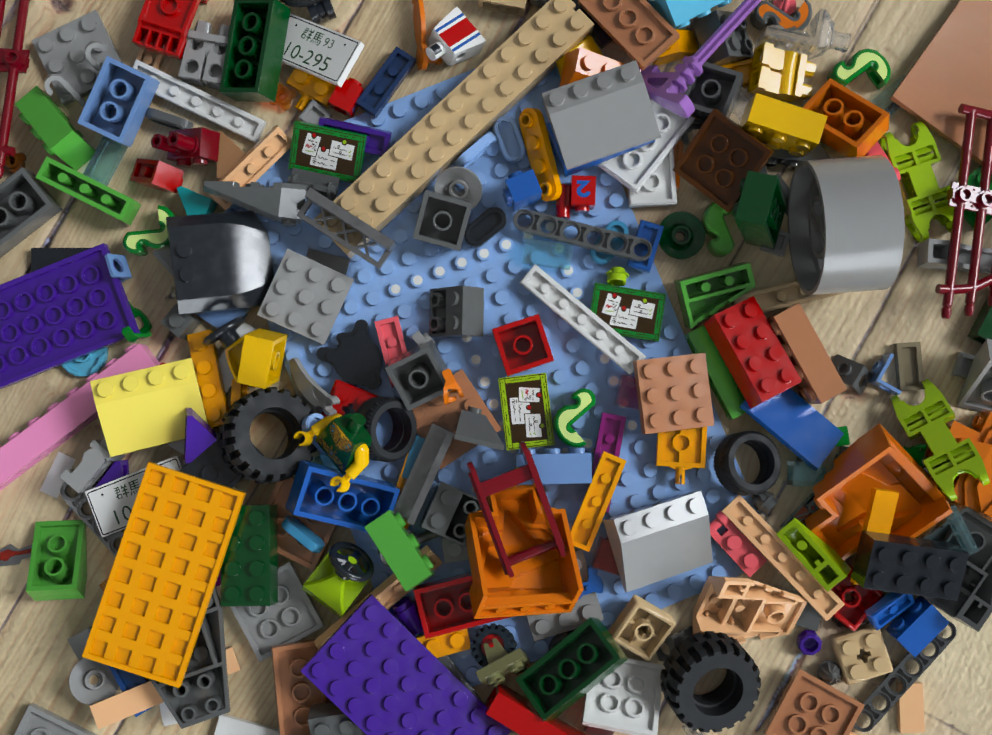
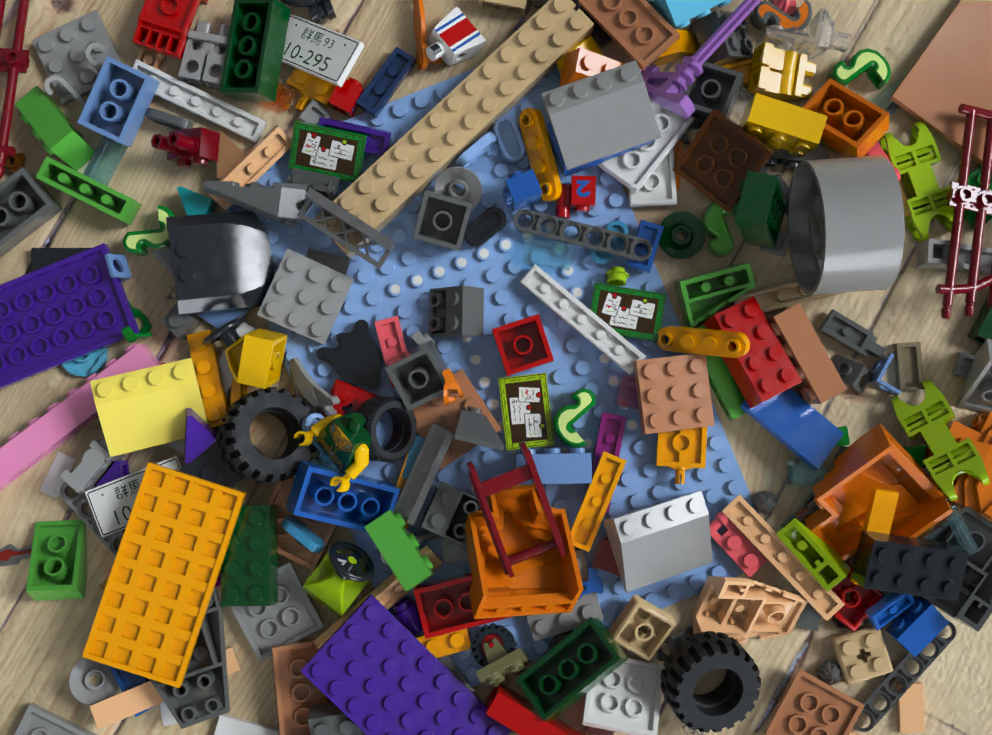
light grey tile [67,626,92,661] -> none
red slope [130,158,184,194] -> none
black tyre [713,431,781,496] -> none
dark purple tile [796,630,822,655] -> none
none -> light orange plate [657,326,750,358]
none -> dark grey hinge [818,309,886,358]

